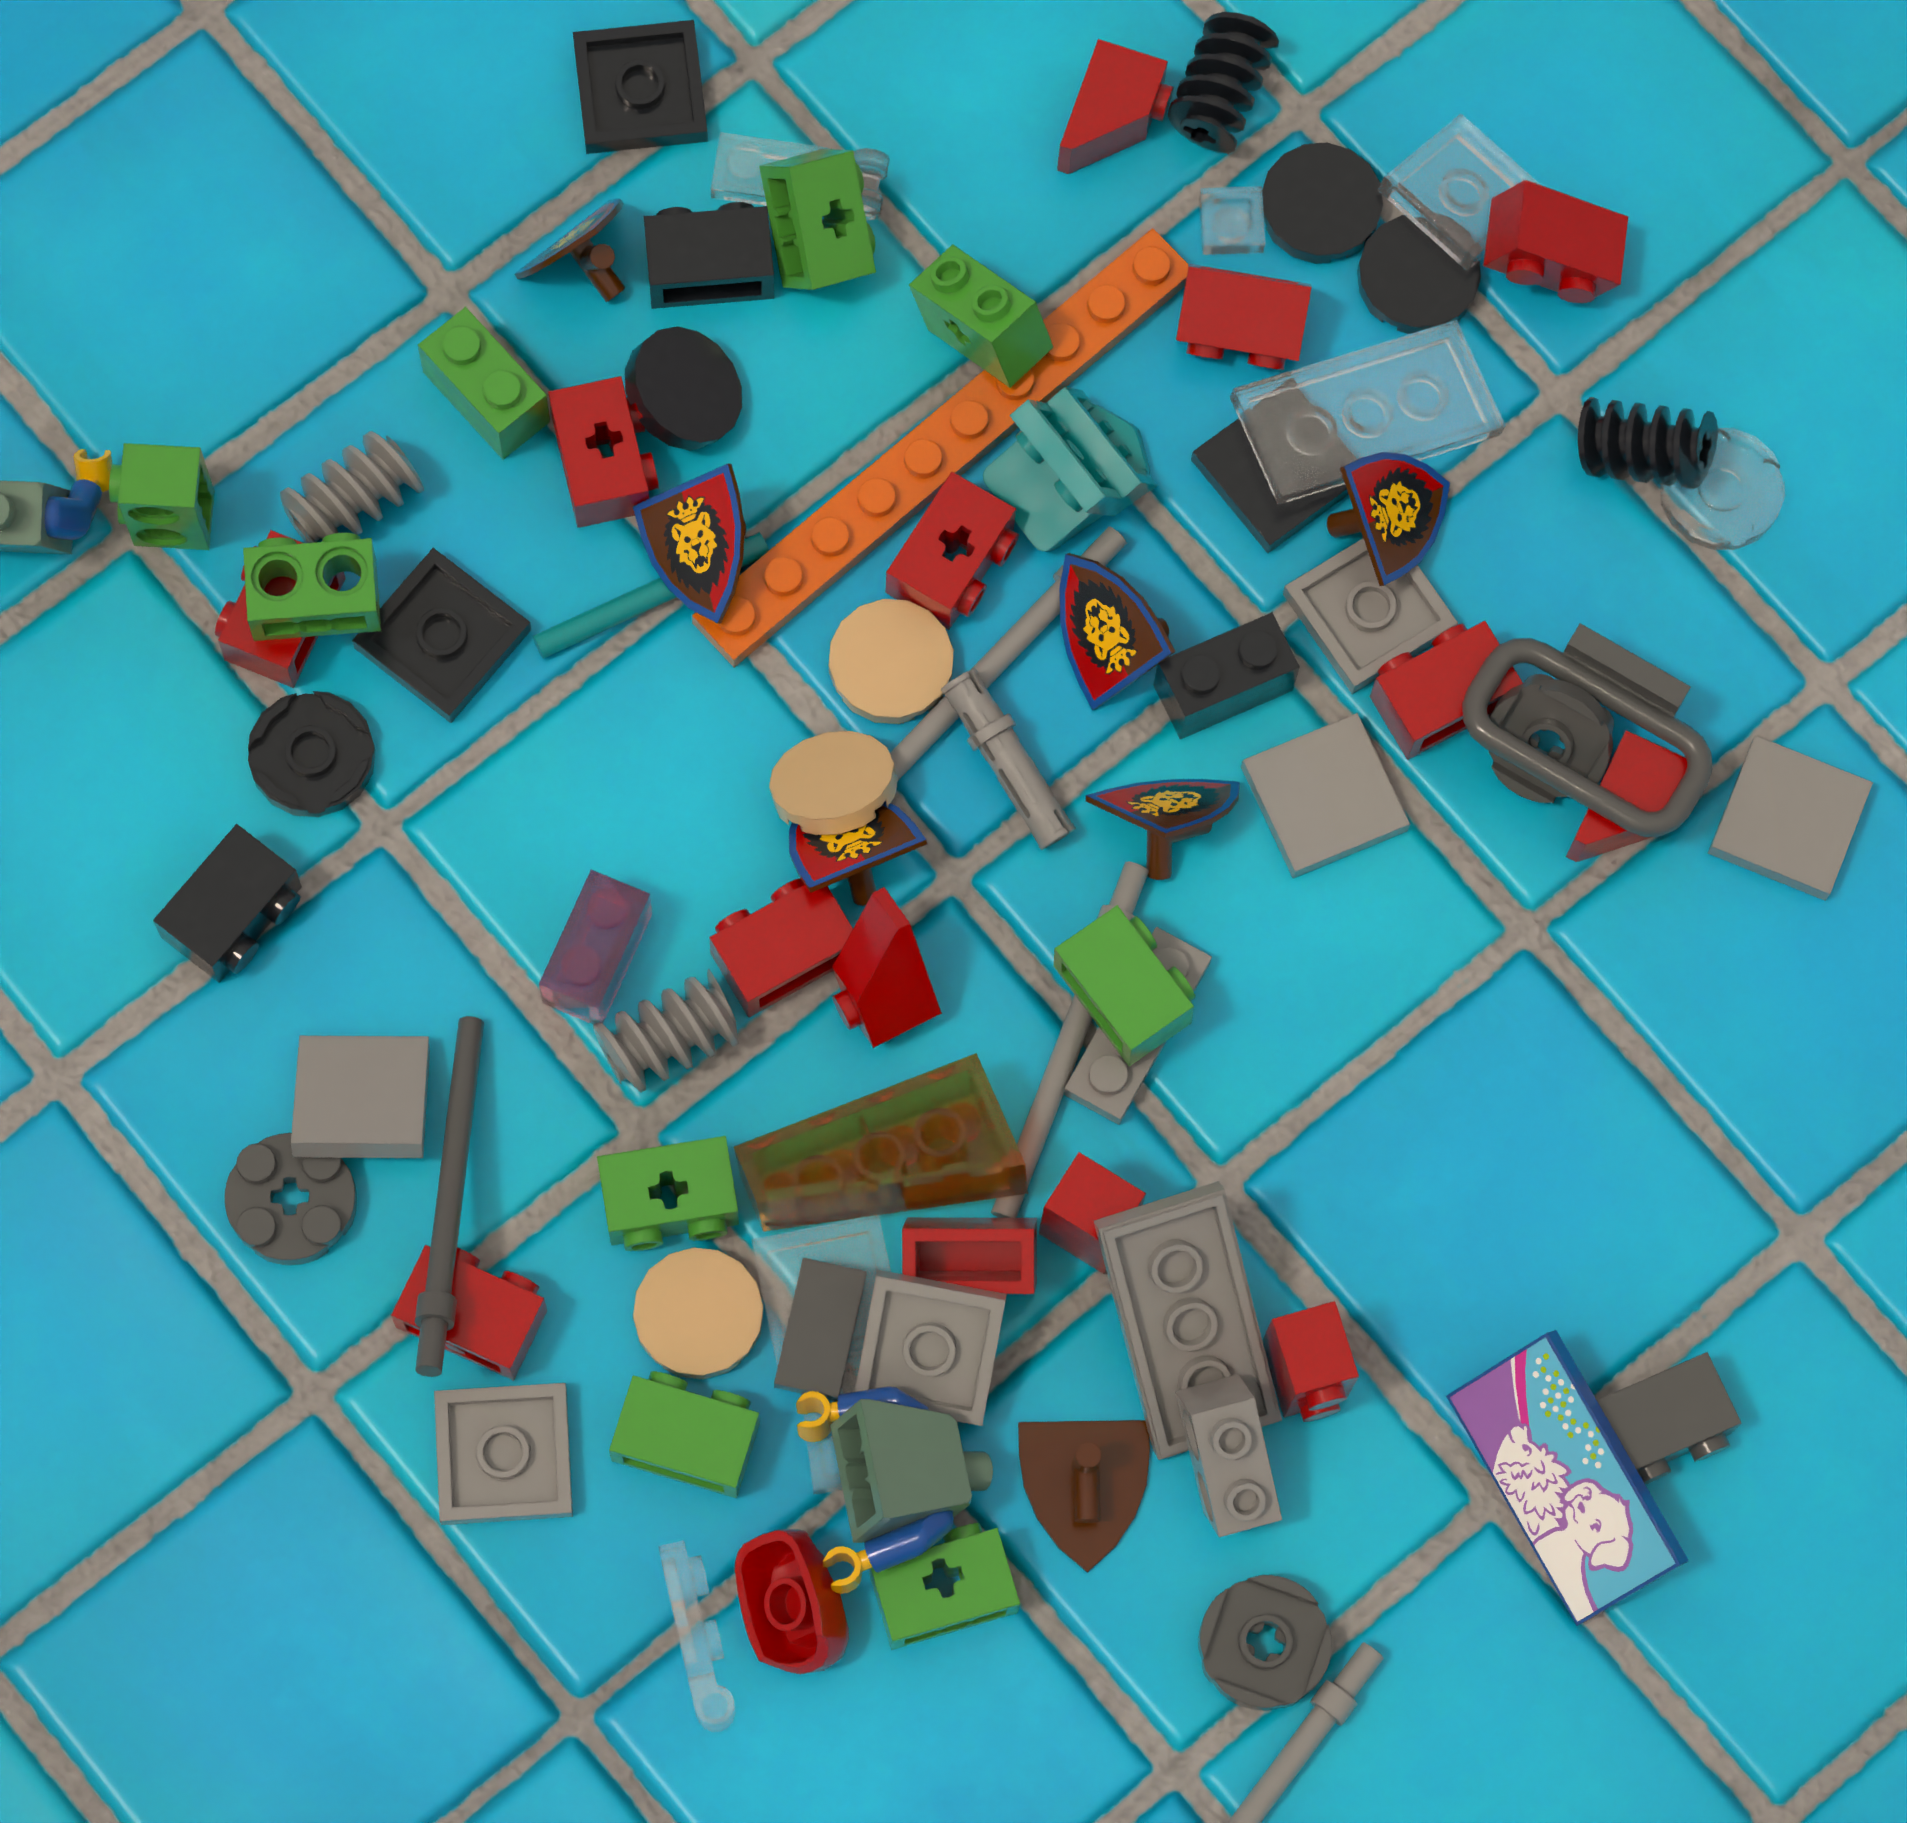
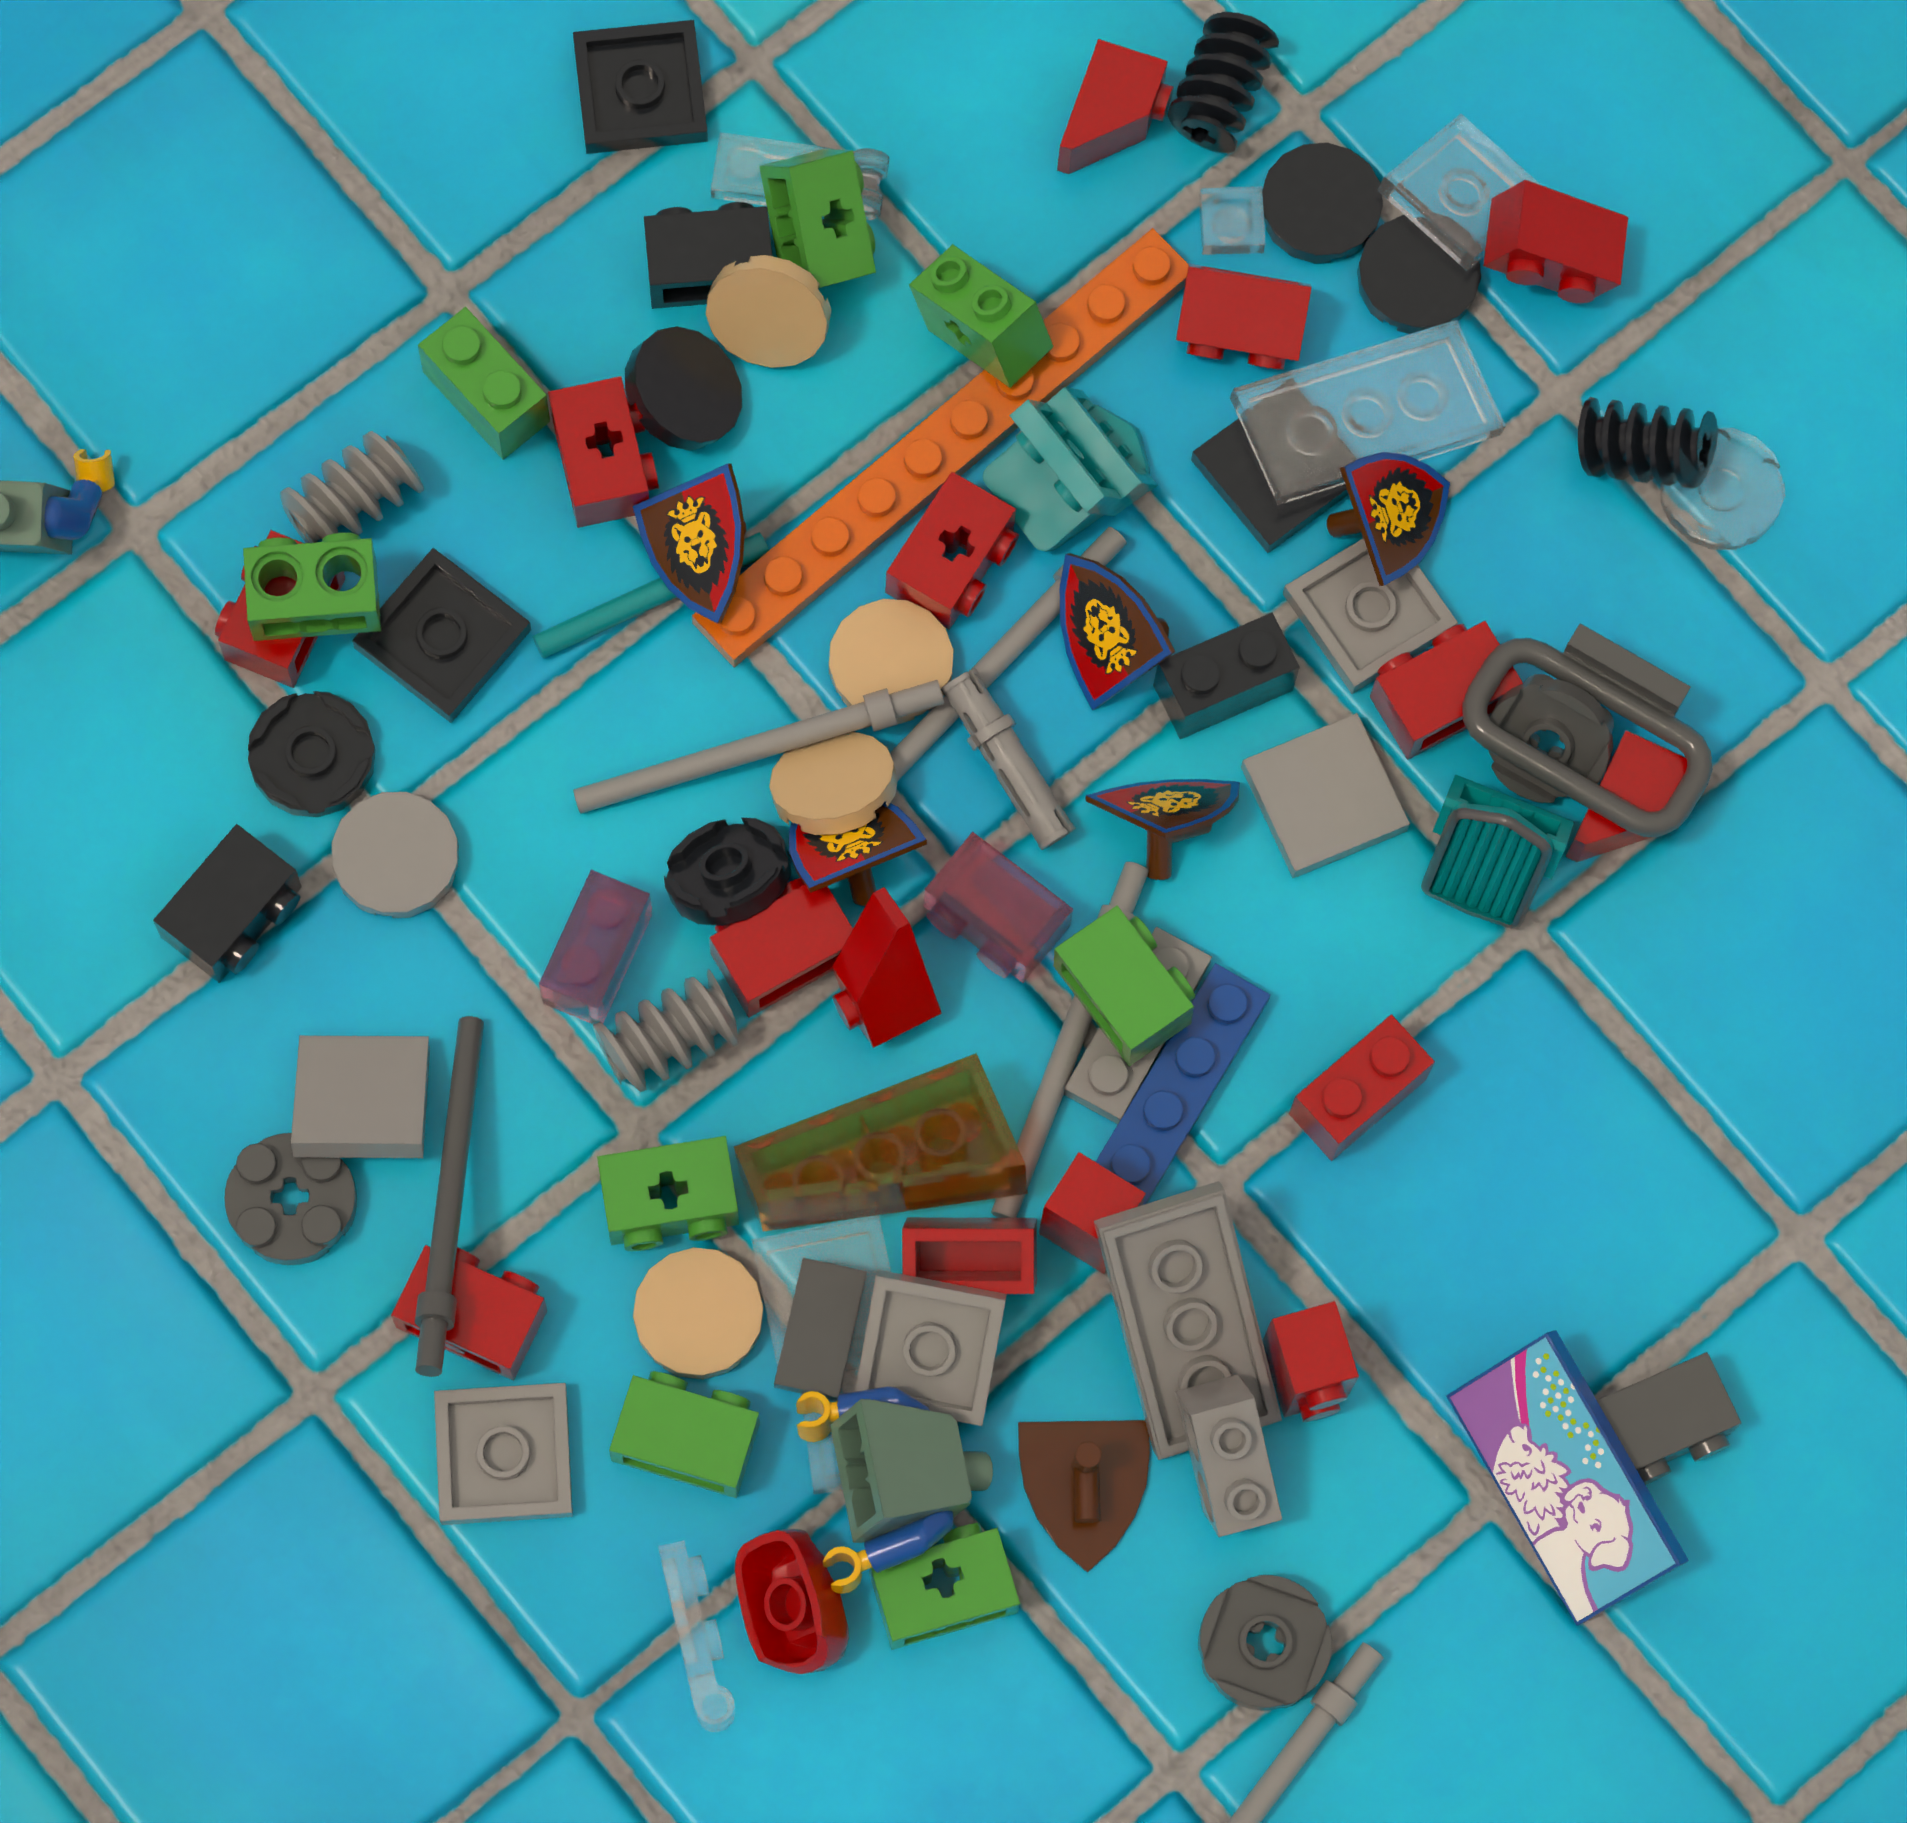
bright green brick [109,443,215,550] -> none
reddish brown shield [514,199,625,302] -> none
light grey tile [1708,735,1873,901] -> none
none -> light grey tile [332,792,459,918]
none -> light grey bar [573,680,945,814]
none -> black tile [664,818,792,926]
none -> tan tile [706,255,831,368]
none -> clear pink brick [924,832,1073,983]
none -> blue plate [1095,963,1271,1205]
none -> red brick [1289,1014,1435,1161]
none -> teal piece [1421,774,1574,929]

